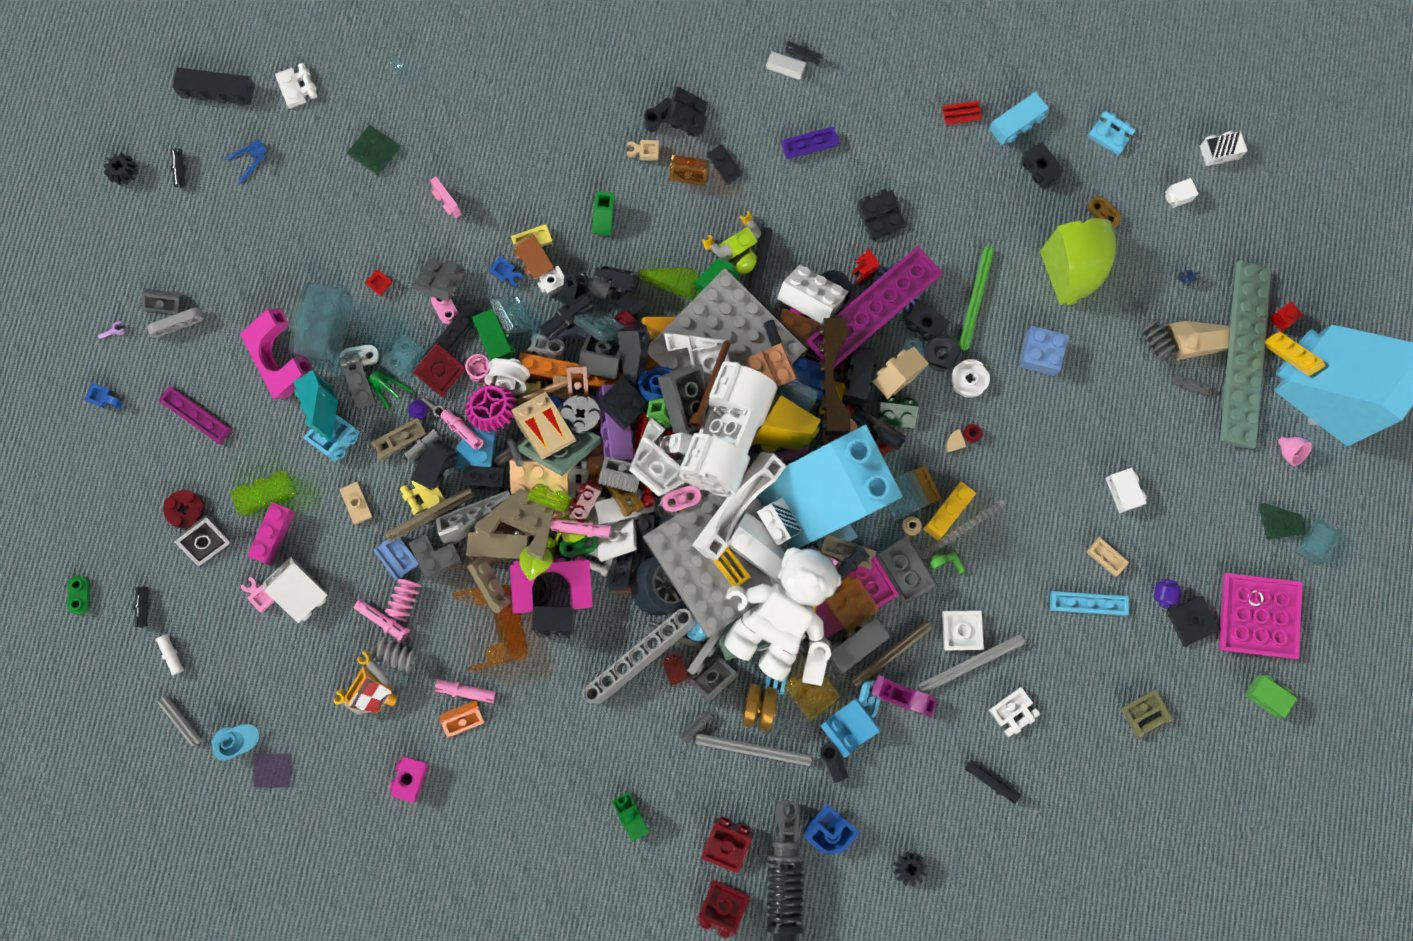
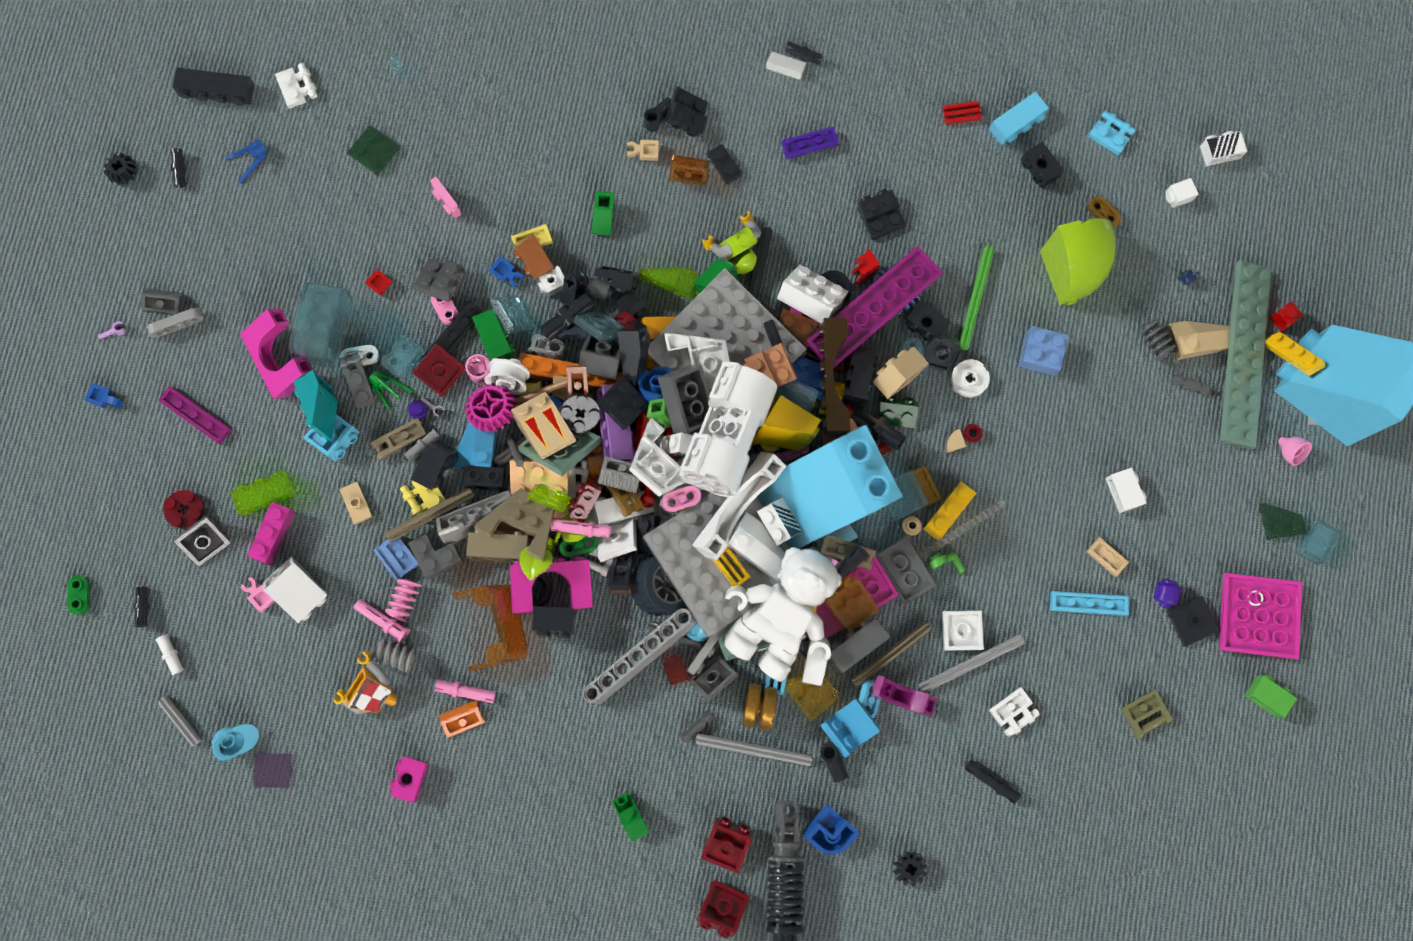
bright pink pin [441,409,483,450] -> none
dark tan plate [467,556,512,613] -> none
reddish brown piece [689,340,730,429] -> none

